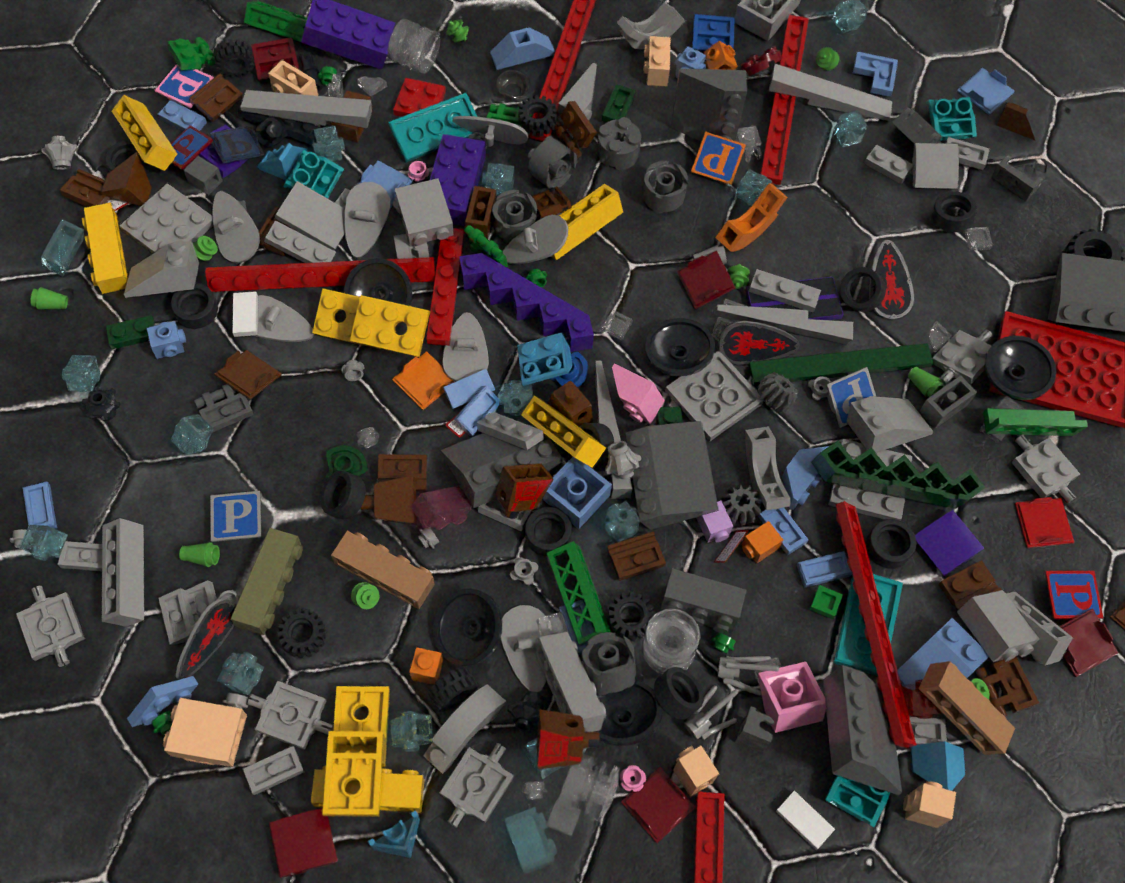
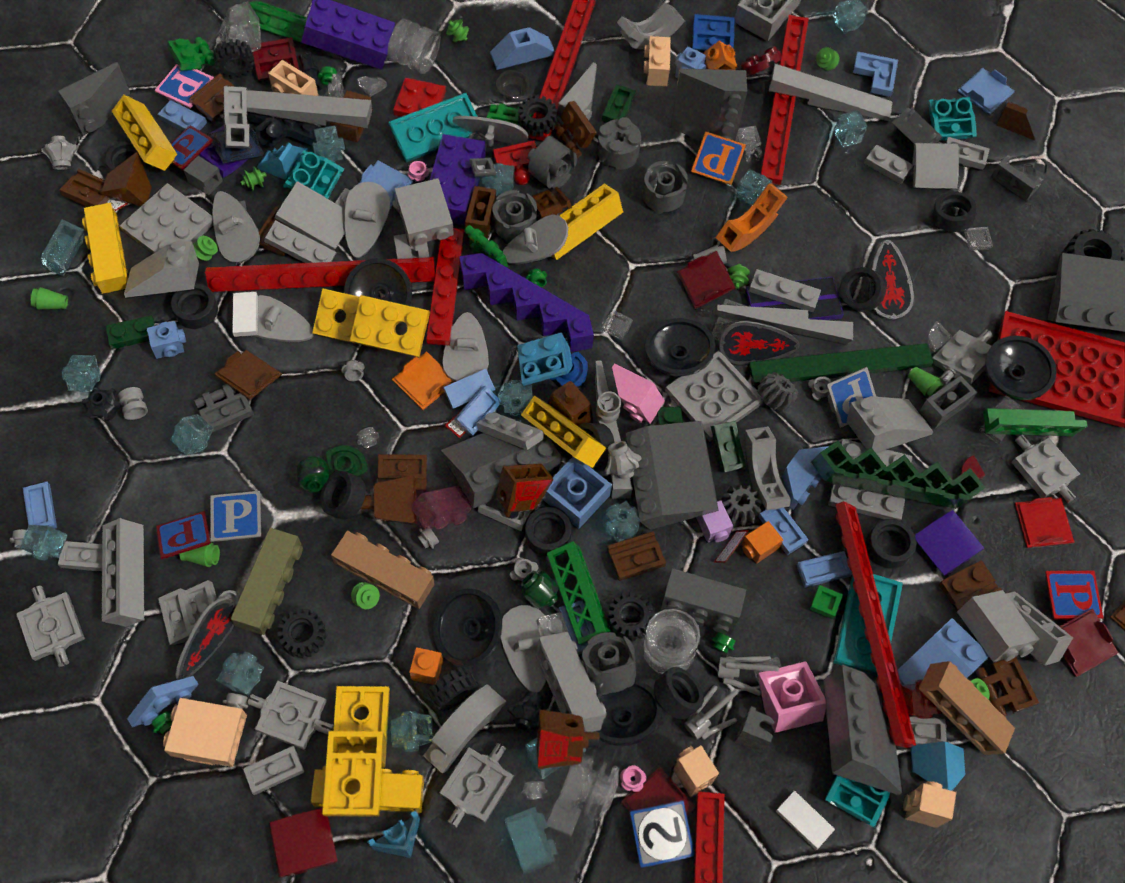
none -> dark grey slope [58,62,130,136]
none -> light grey wheel [118,387,148,420]
none -> piece [156,511,211,559]
none -> clear slope [220,1,261,59]
none -> light grey arch [224,86,249,149]
none -> bright green wheel [240,166,267,191]
none -> dark green head [297,457,330,492]
none -> dark grey slope [469,158,496,178]
none -> red plate [493,140,536,185]
none -> dark green head [521,571,559,608]
none -> light grey wheel [596,391,621,423]
none -> slope [630,800,695,867]
none -> dark green plate [710,420,746,473]
none -> dark red tile [960,455,985,480]

